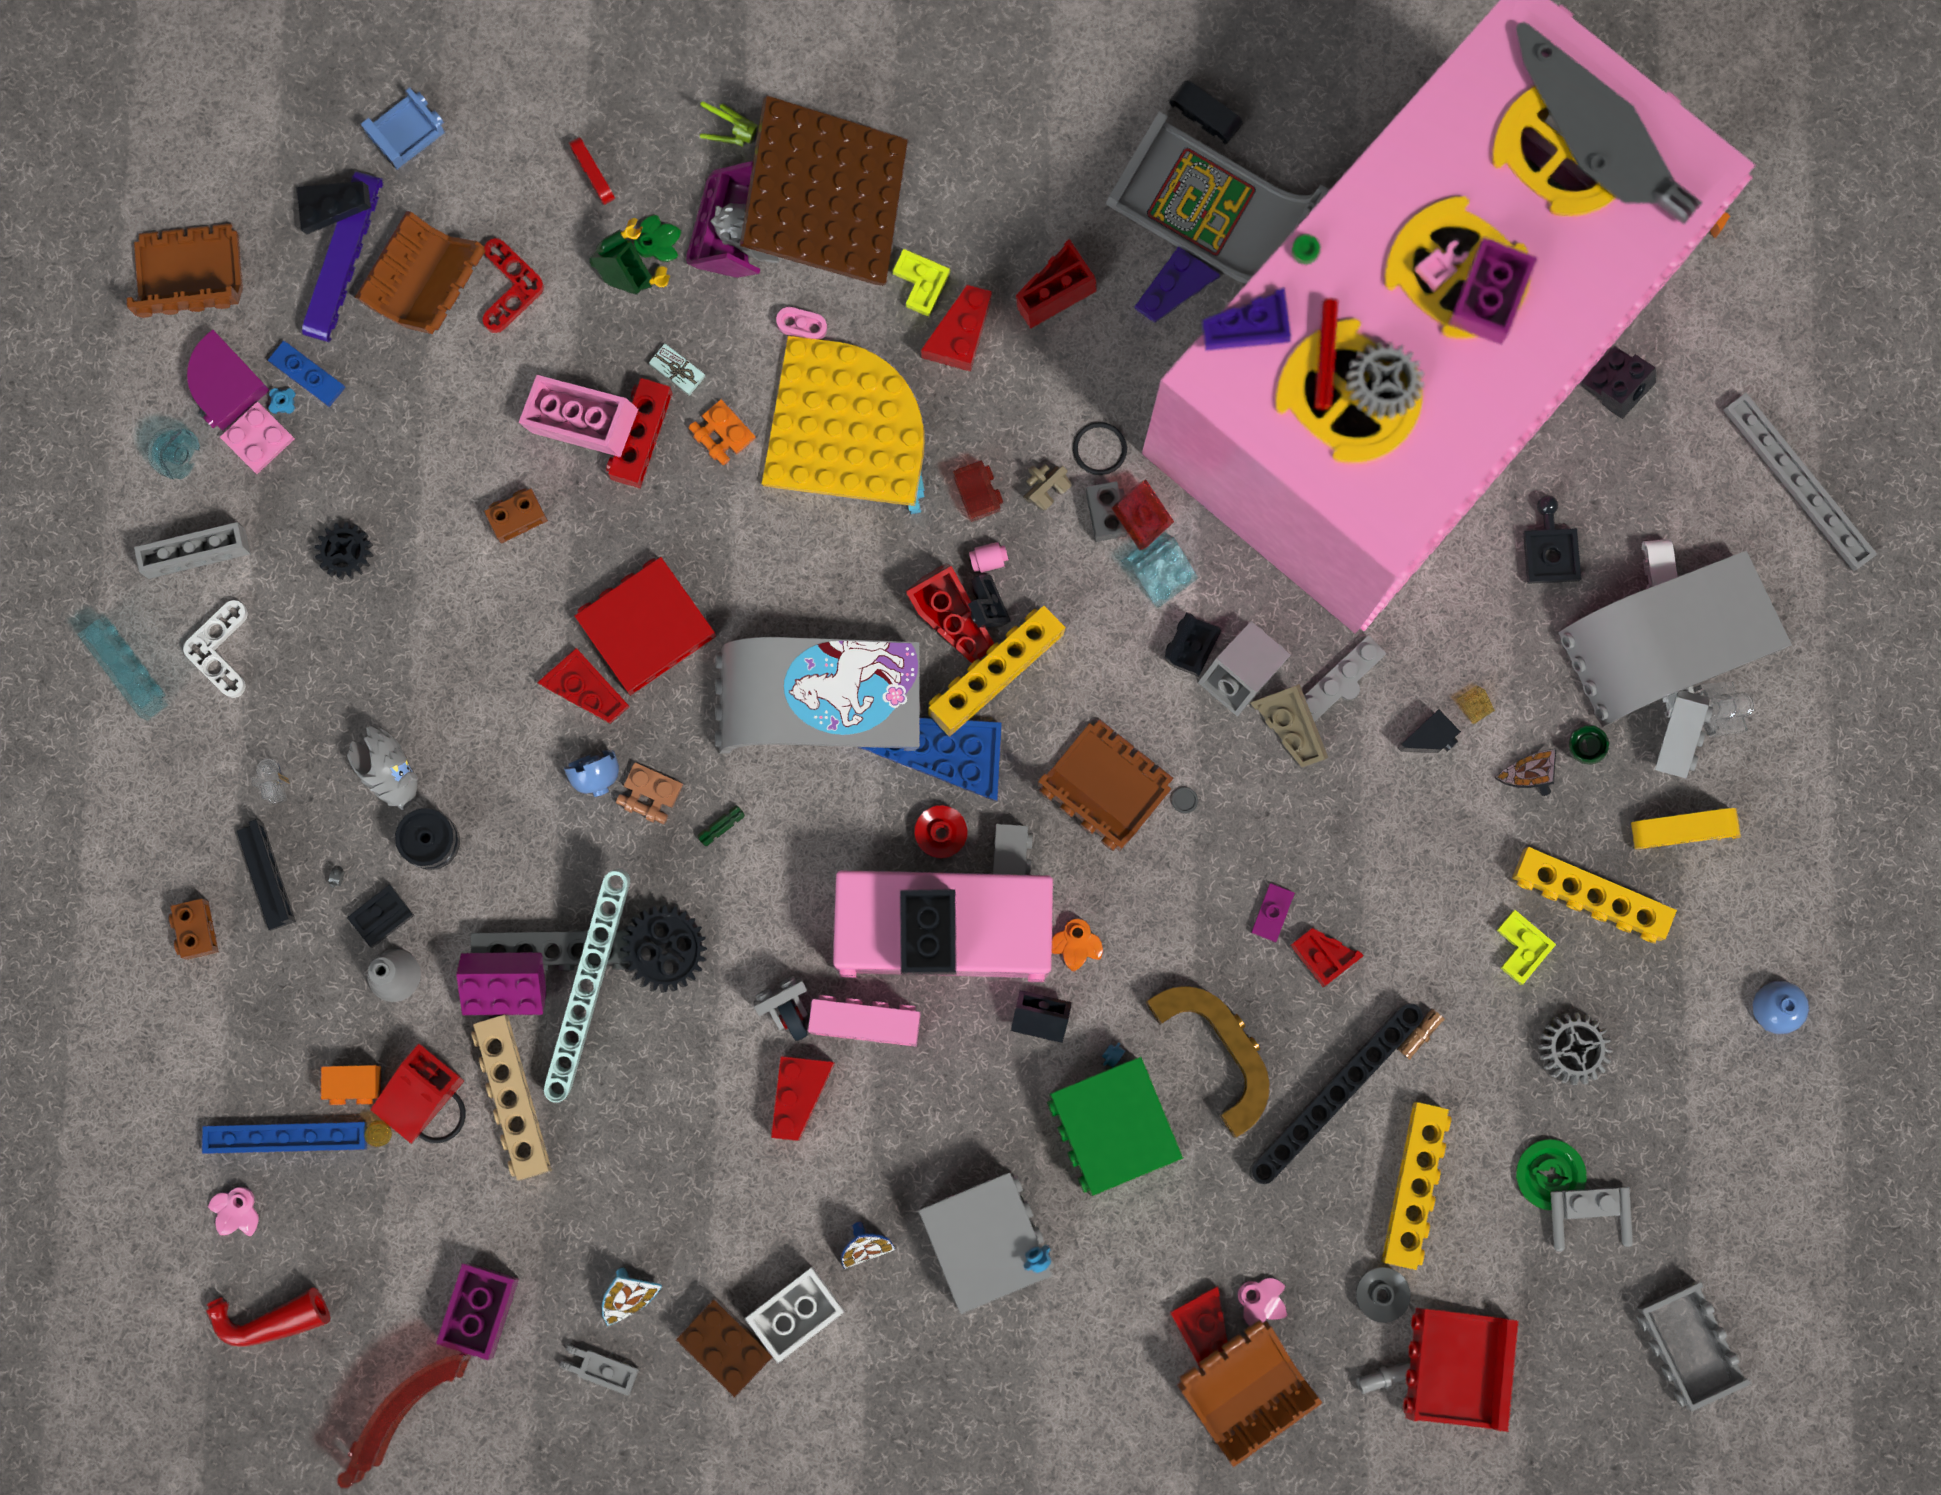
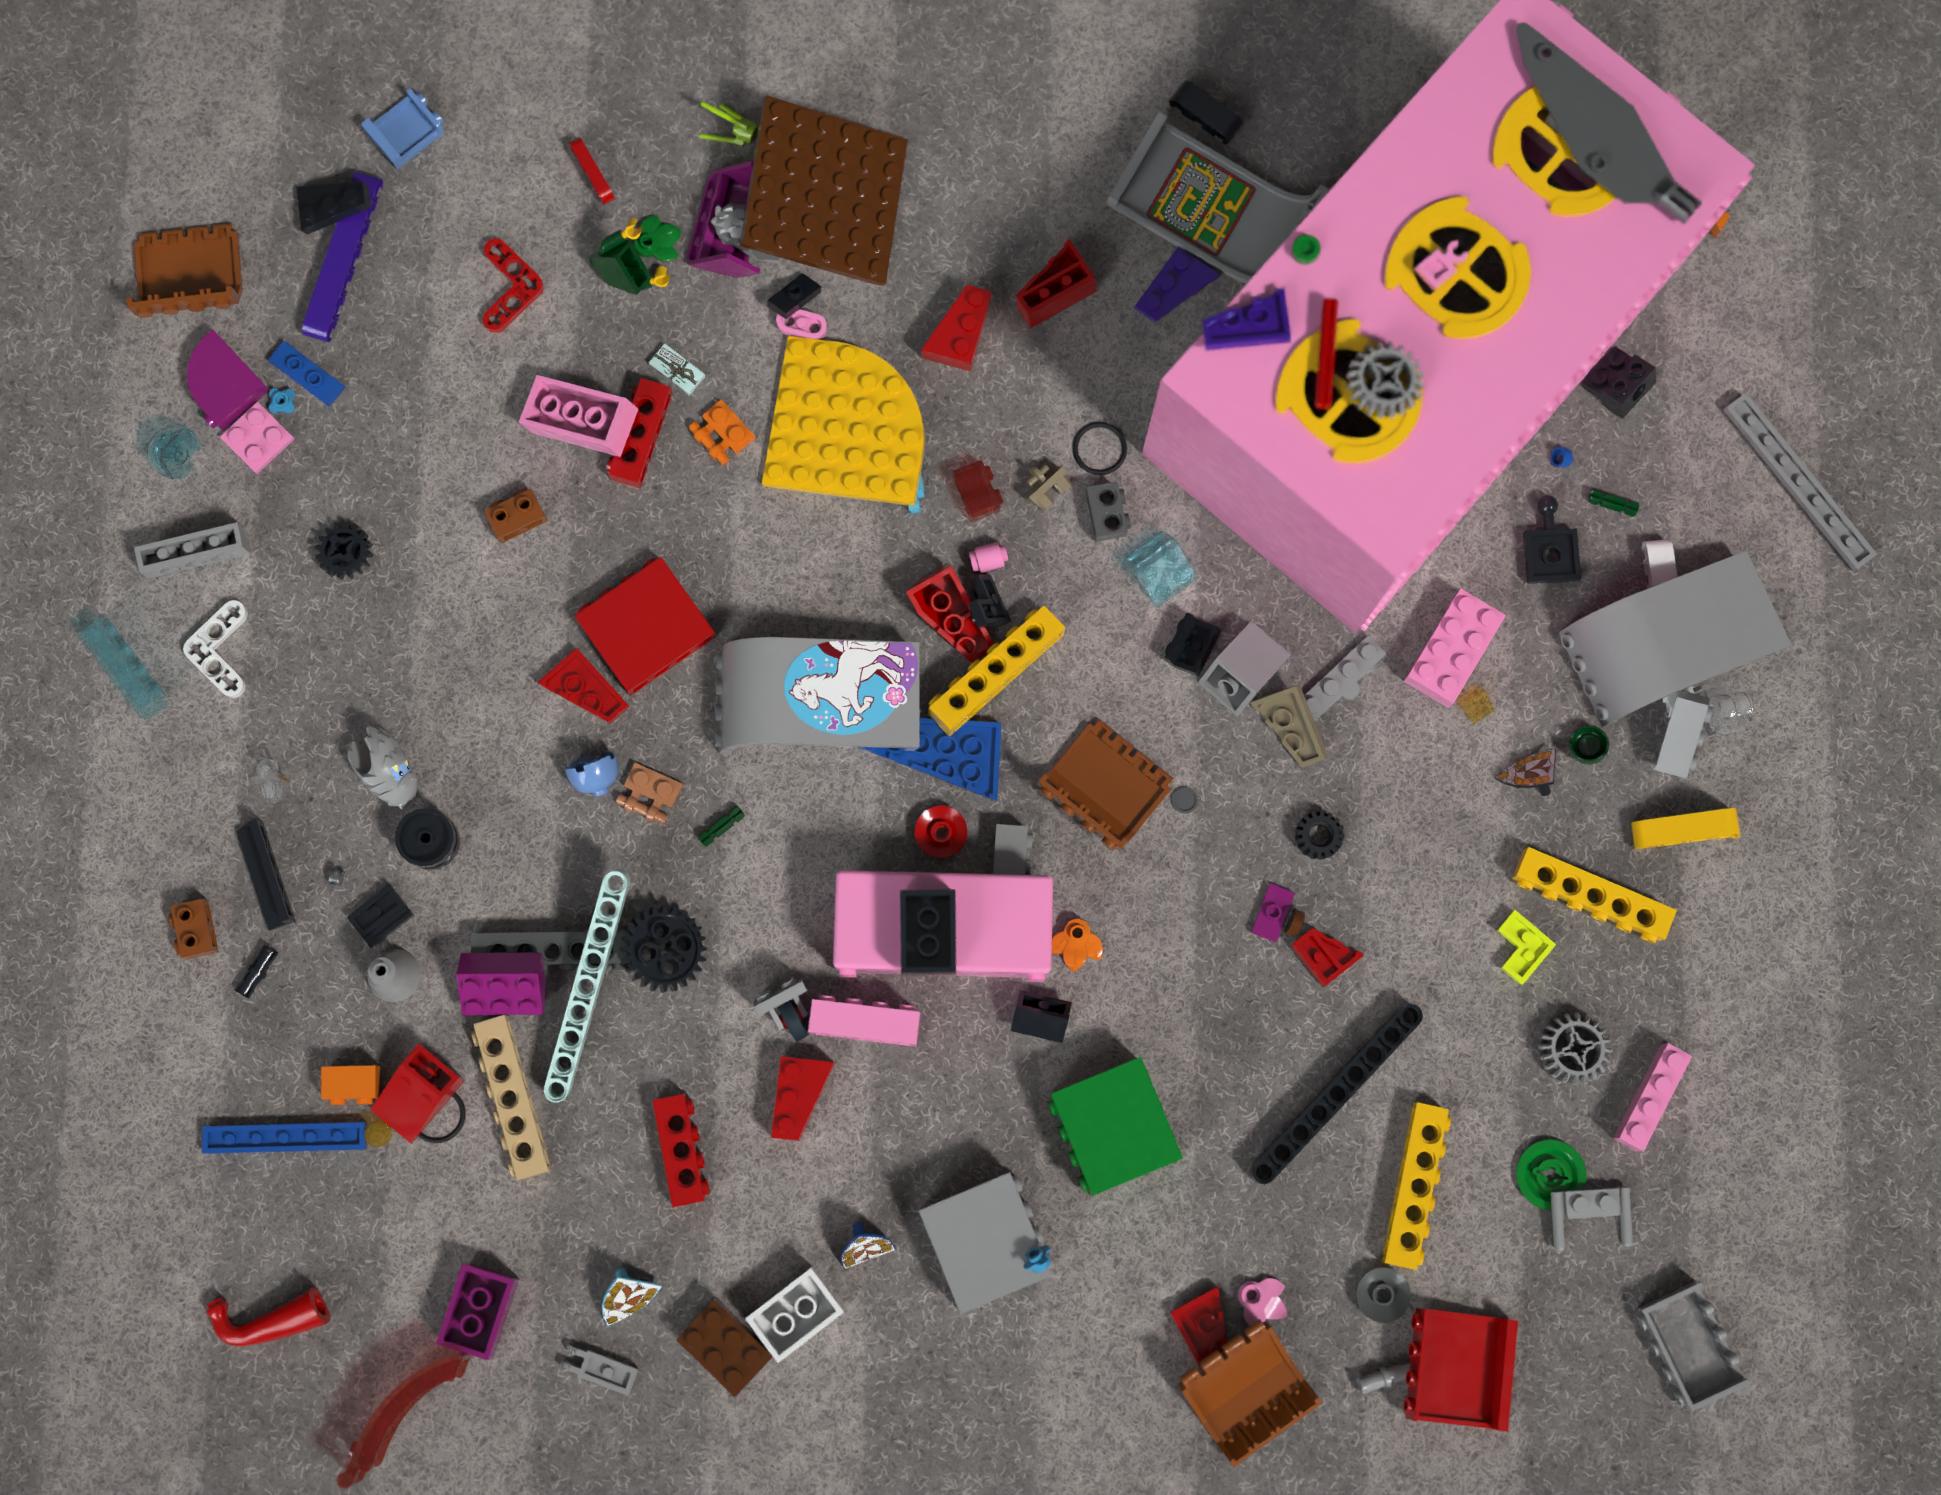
bright pink plate [208,1187,259,1236] -> none
dark orange hinge [355,211,485,334] -> none
neon yellow plate [893,249,950,317] -> none
dark azure plate [1102,1042,1125,1068] -> none
clear red plate [1111,479,1174,551] -> none
pearl gold arch [1146,987,1270,1138] -> none
medium nougat pin [1397,1008,1445,1060] -> none
black slope [1398,709,1461,753] -> none
magenta brick [1448,237,1538,345] -> none
medium blue cylinder [1753,981,1809,1034] -> none
none -> black pin [234,944,279,999]
none -> red brick [652,1094,710,1208]
none -> black plate [767,273,821,319]
none -> reddish brown tile [1284,908,1305,936]
none -> black tyre [1295,810,1345,860]
none -> bright pink brick [1403,588,1506,708]
none -> blue hinge [1551,446,1574,468]
none -> dark green axle [1588,488,1639,517]
none -> bright pink brick [1613,1043,1692,1152]

